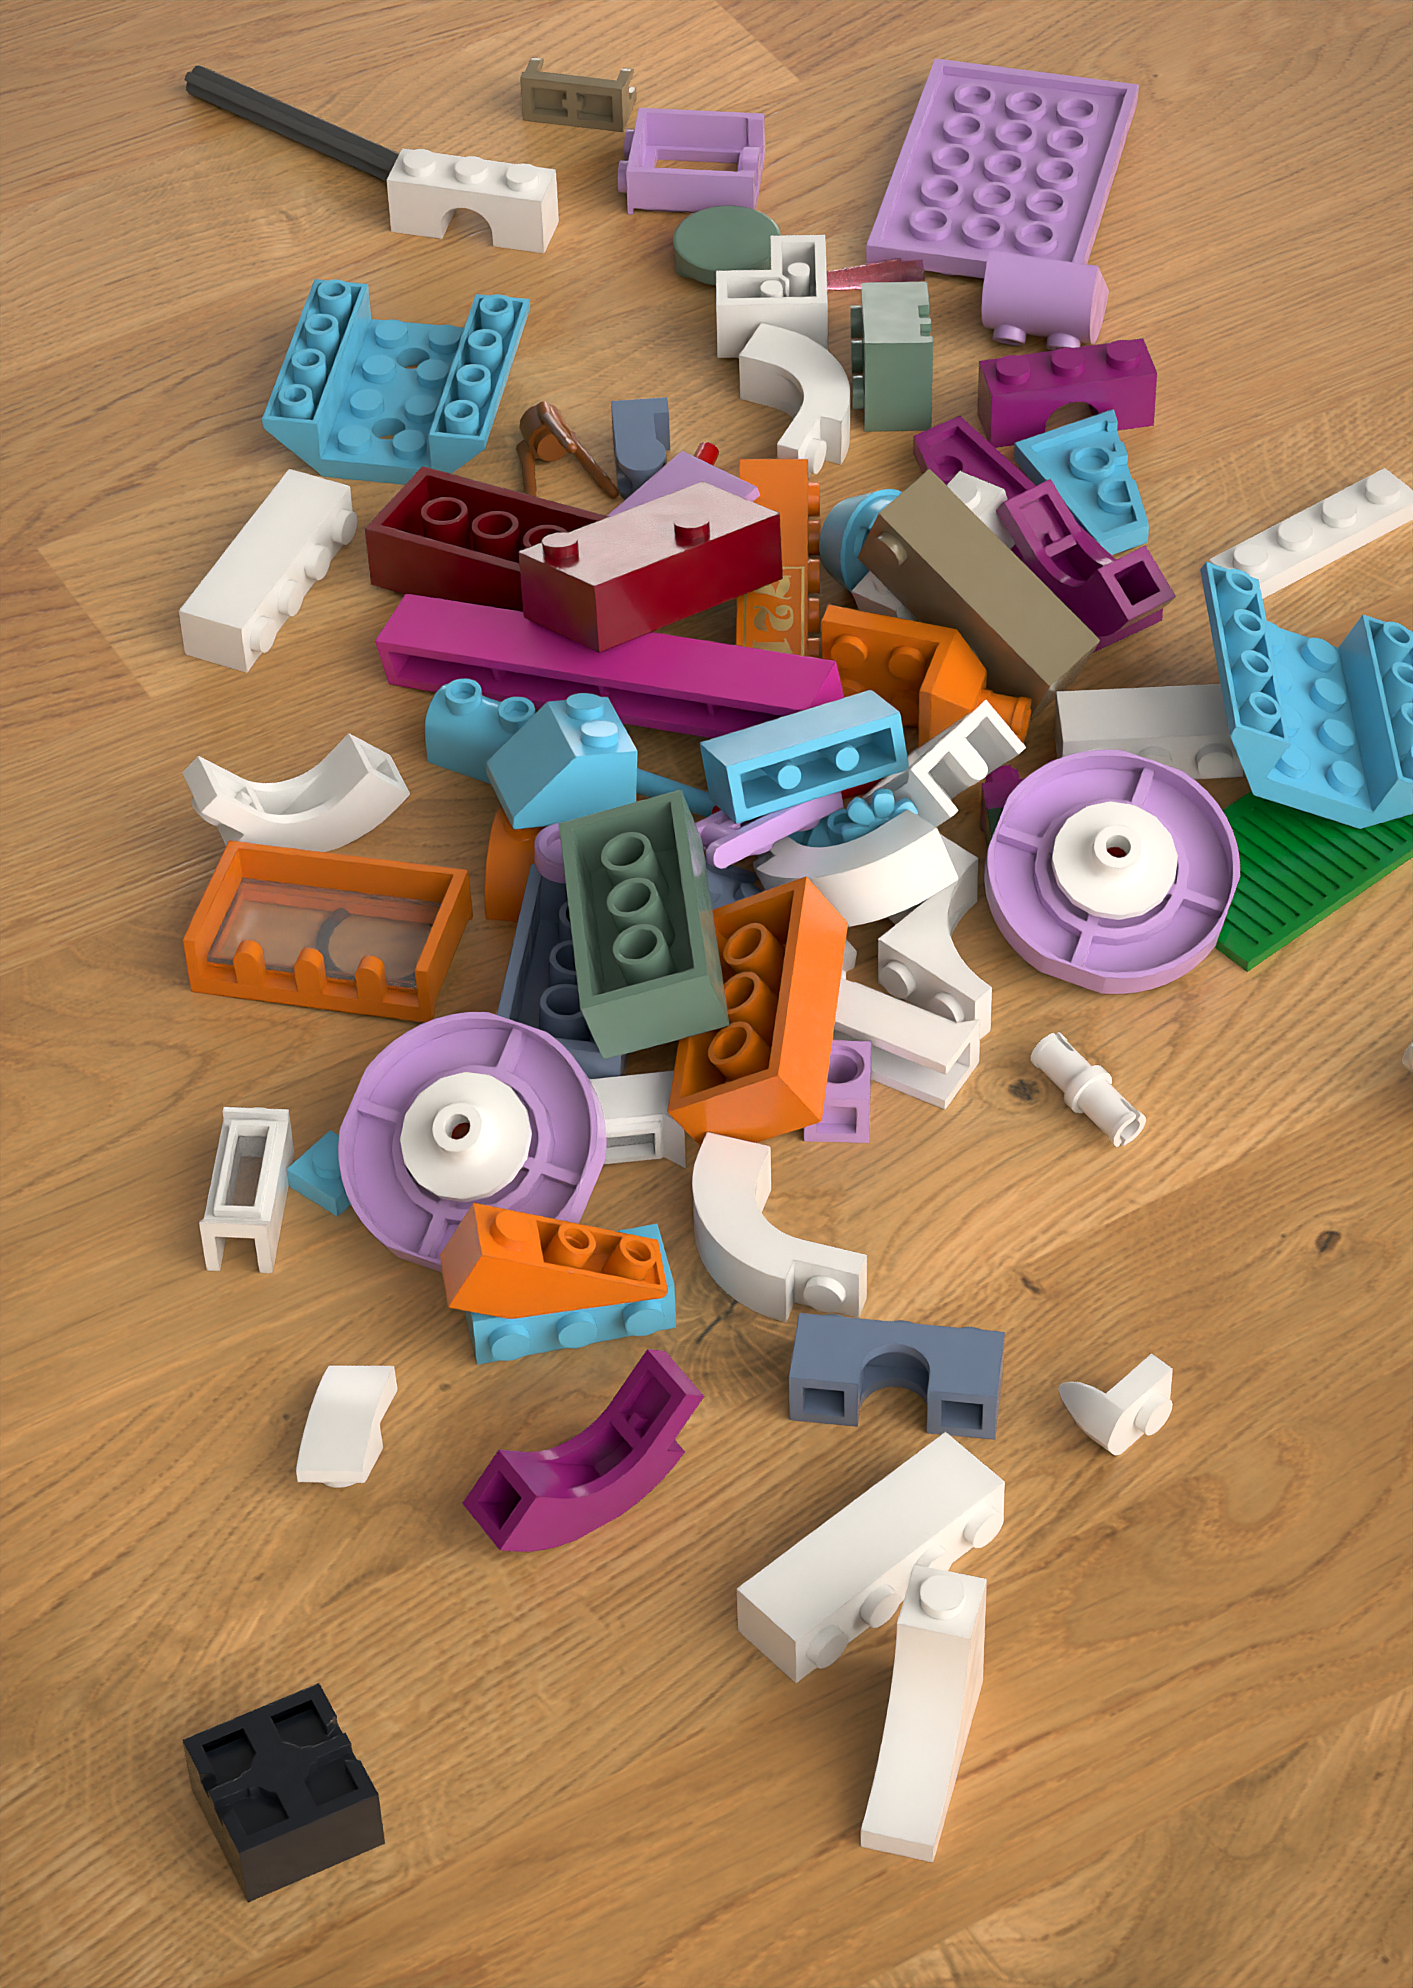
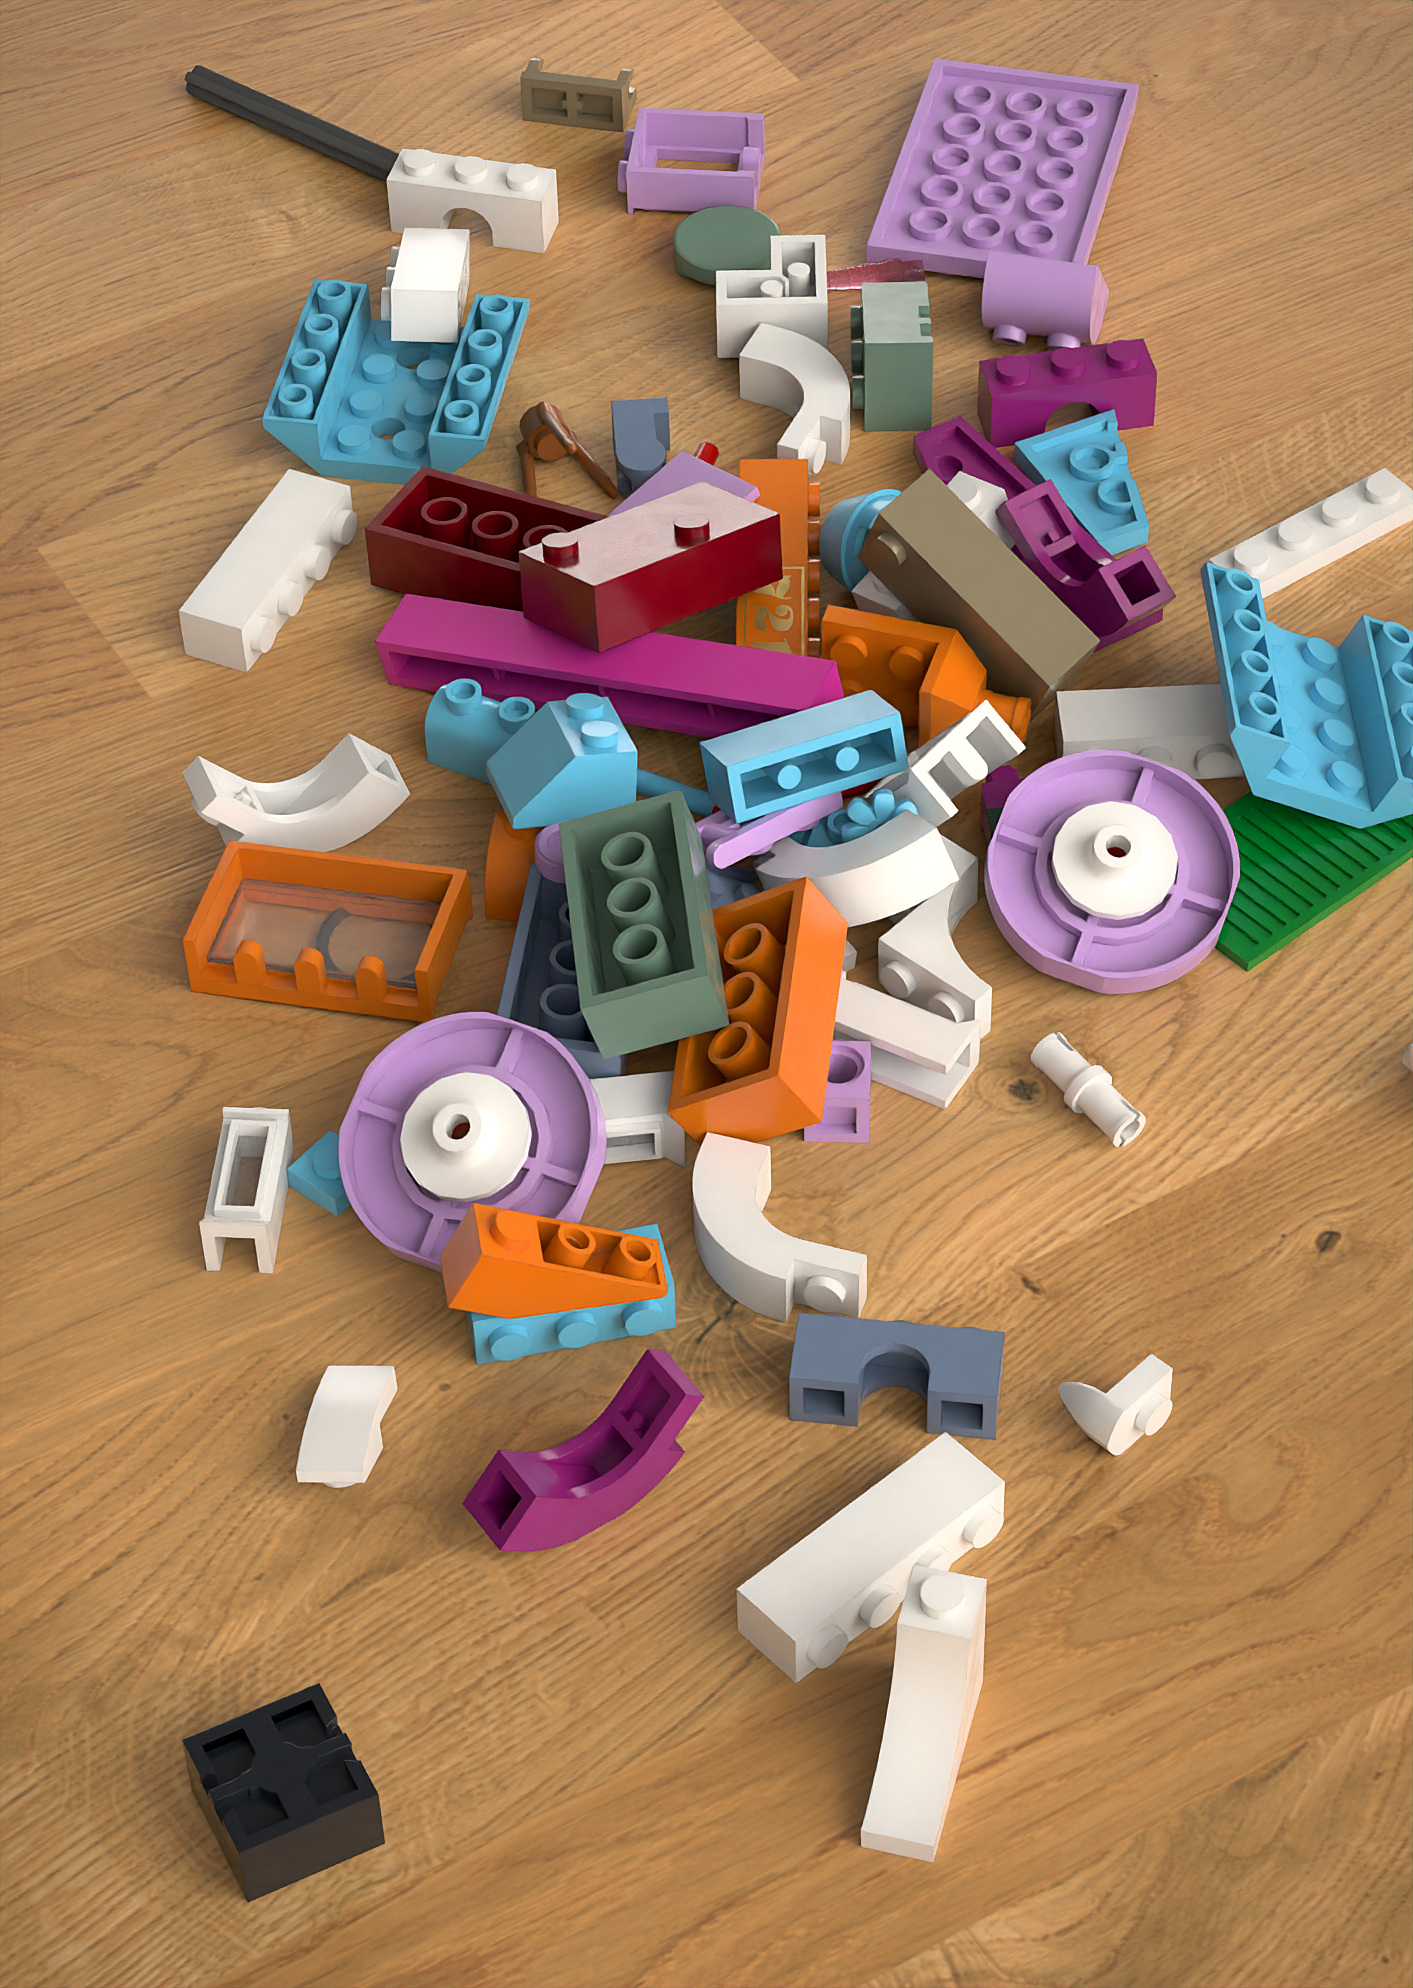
none -> white brick [381,228,470,343]

